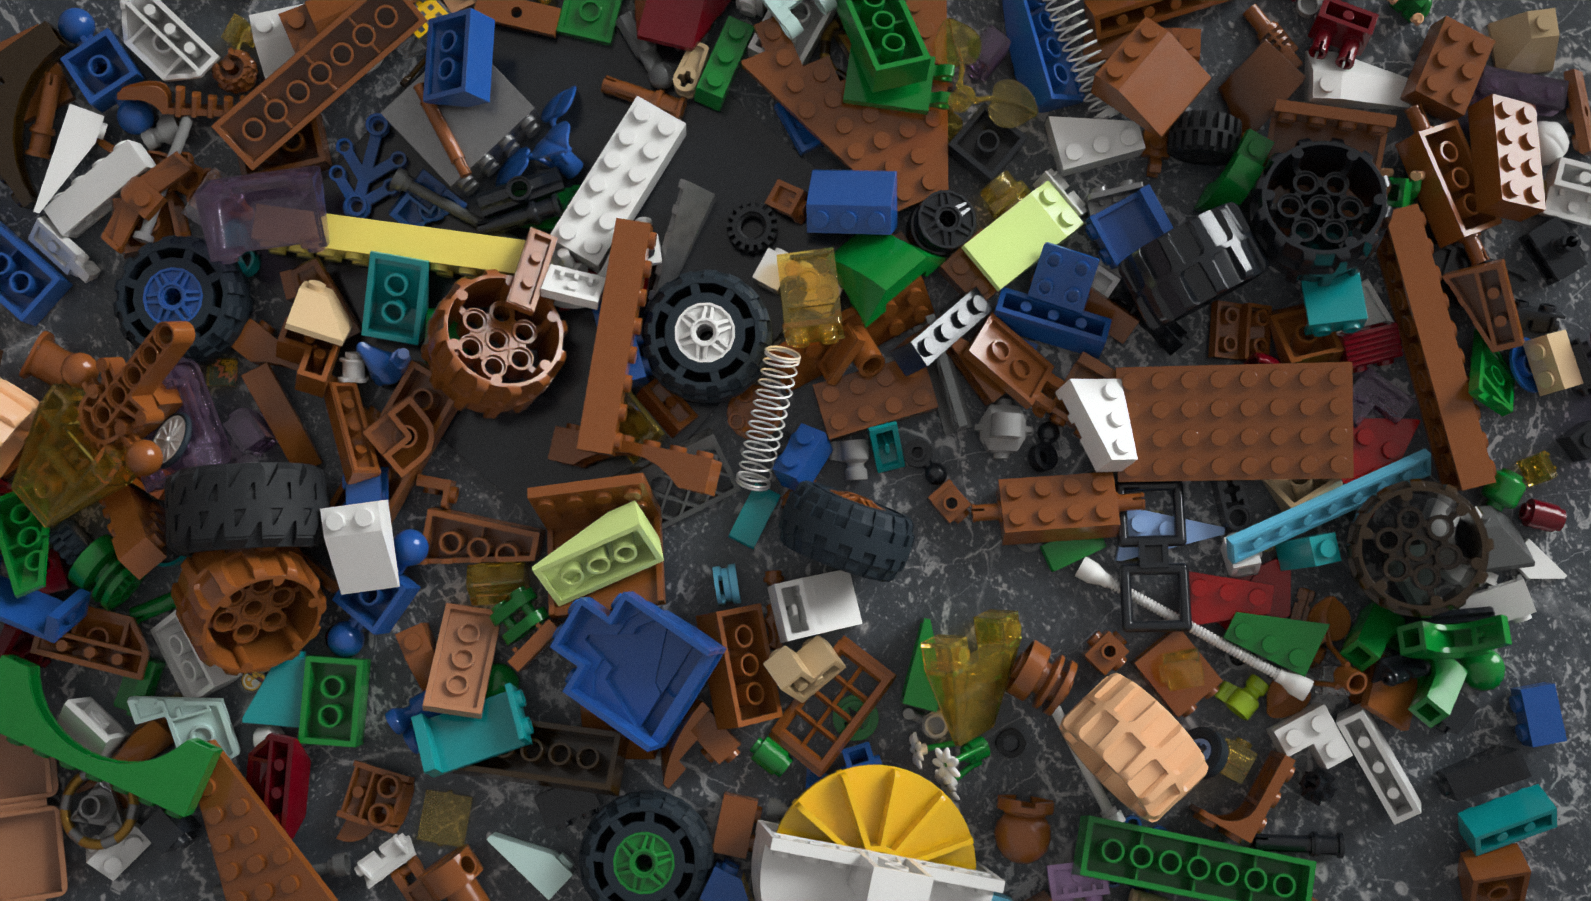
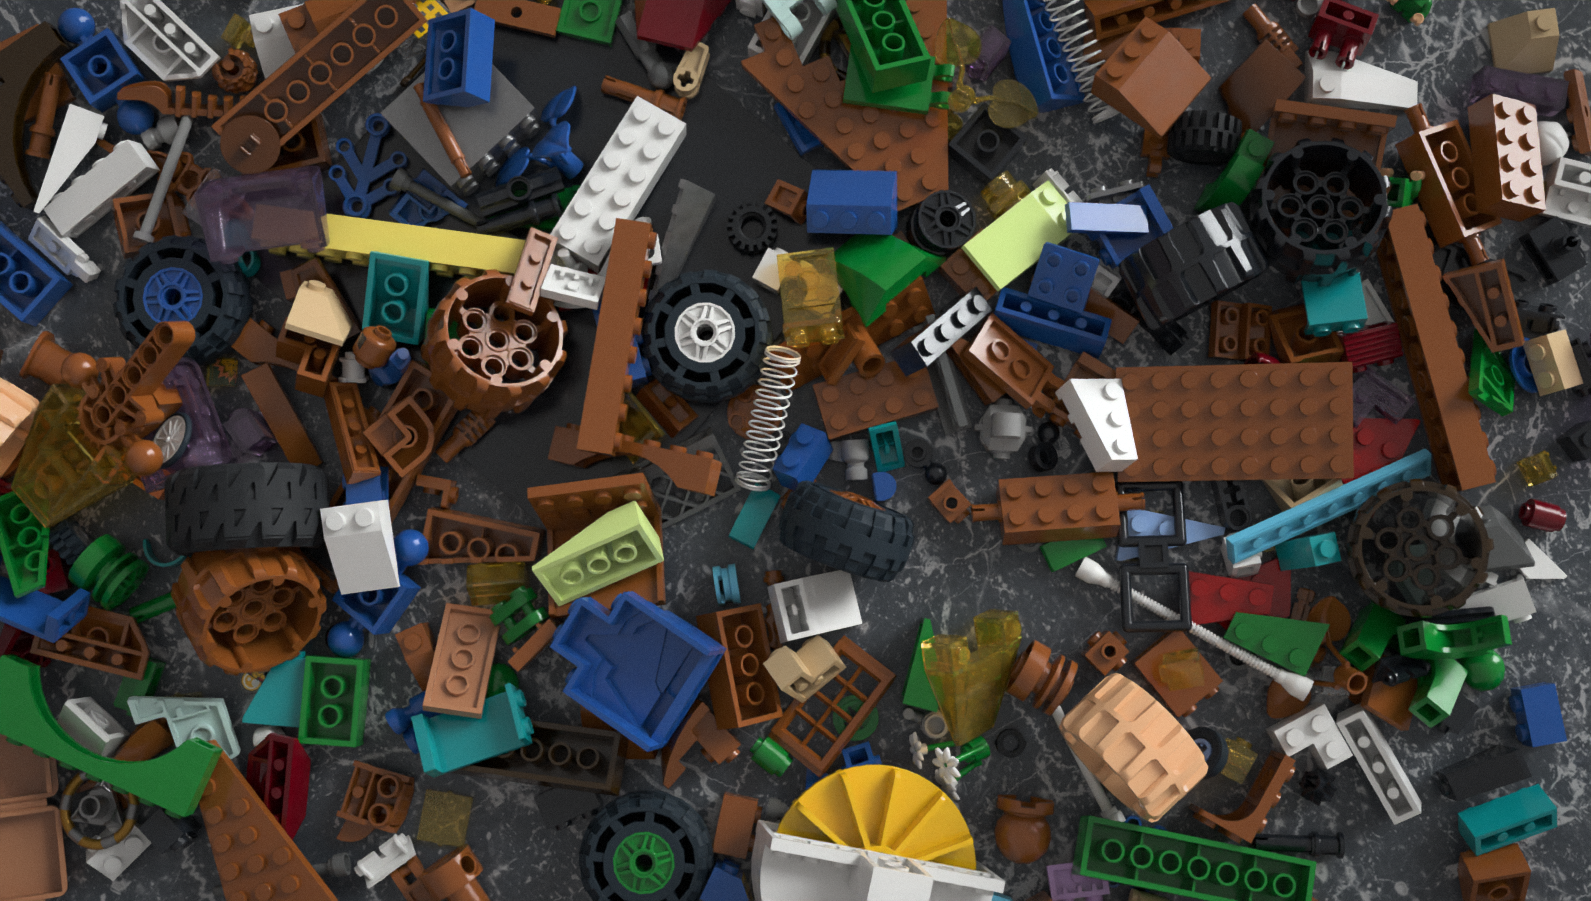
dark orange wedge [98,477,167,580] -> none
dark orange plate [100,151,197,254] -> none
white slope [150,610,243,698] -> none
light aqua slope [486,832,576,900] -> none
green brick [694,16,754,112] -> none
white wedge [1044,116,1146,177] -> none
lime piece [1213,674,1269,721] -> none
dark orange brick [1400,16,1495,123] -> none
green head [1481,467,1526,512] -> none
none -> reddish brown piece [220,115,281,174]
none -> dark orange head [352,325,396,369]
none -> dark orange hinge [435,410,496,463]
none -> blue brick [871,472,896,503]
none -> tile [1065,202,1149,236]

